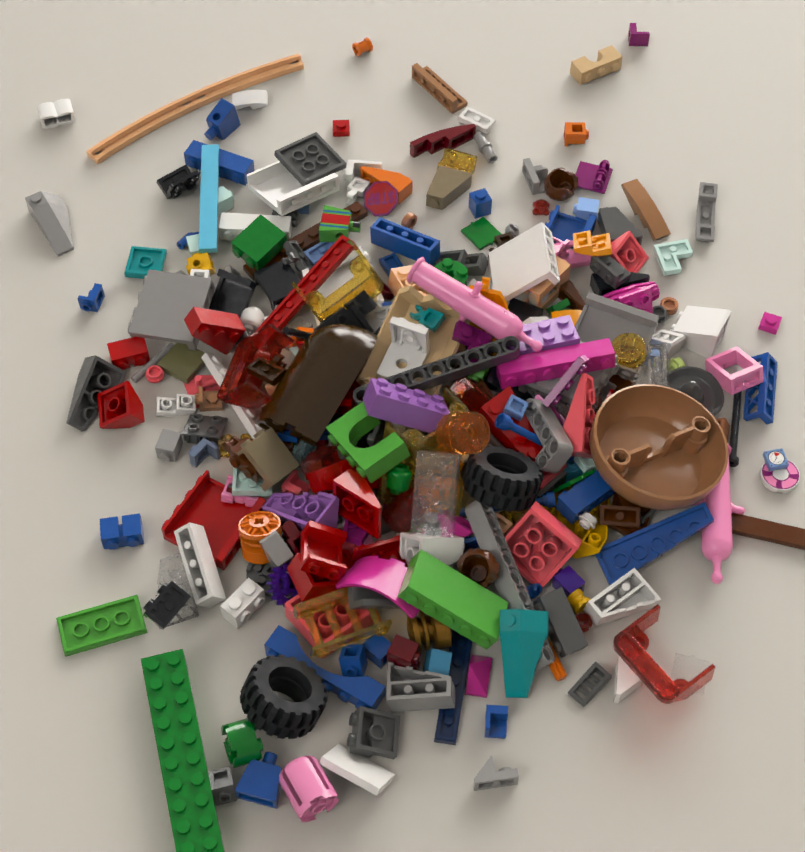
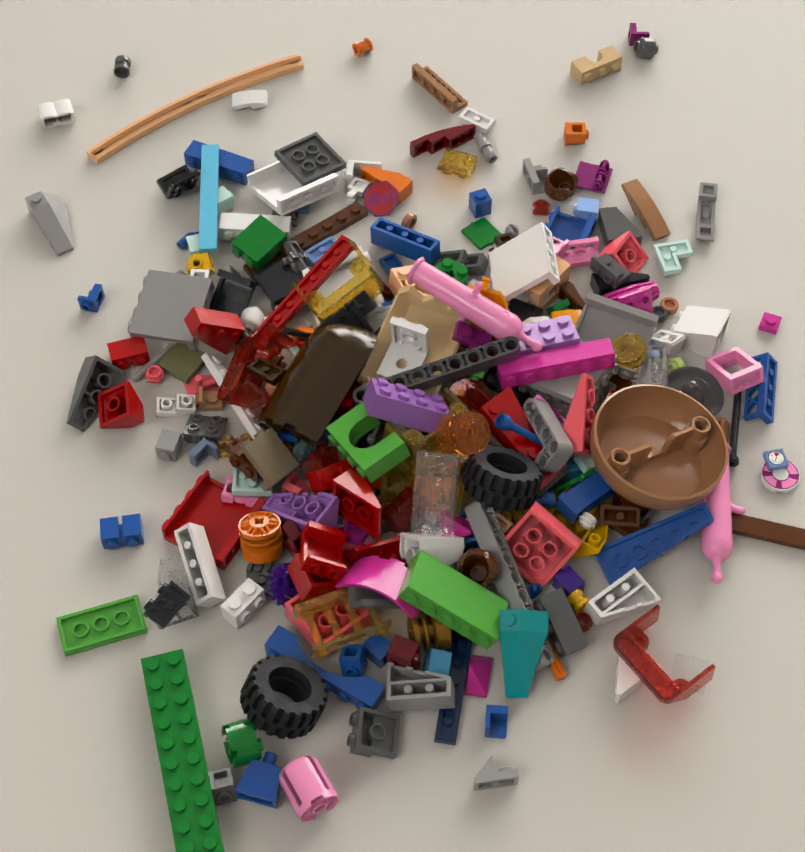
teal plate [124,246,167,279] -> none
blue torso [204,98,241,141] -> none
light grey slope [259,530,294,568] -> none
bright green torso [319,205,361,242] -> none
white tile [319,744,395,795] -> none
red plate [333,120,350,137] -> none
green head [384,463,413,495] -> none
teal plate [410,305,445,332] -> none
dark tan slope [426,165,472,210] -> none
medium blue tile [503,394,529,421] -> none
wing [542,355,590,407] -> none
dark grey slope [567,661,612,708] -> none
light orange slope [573,230,612,256] -> none
none -> dark grey wheel [114,55,131,78]
none -> dark grey head [633,37,658,59]

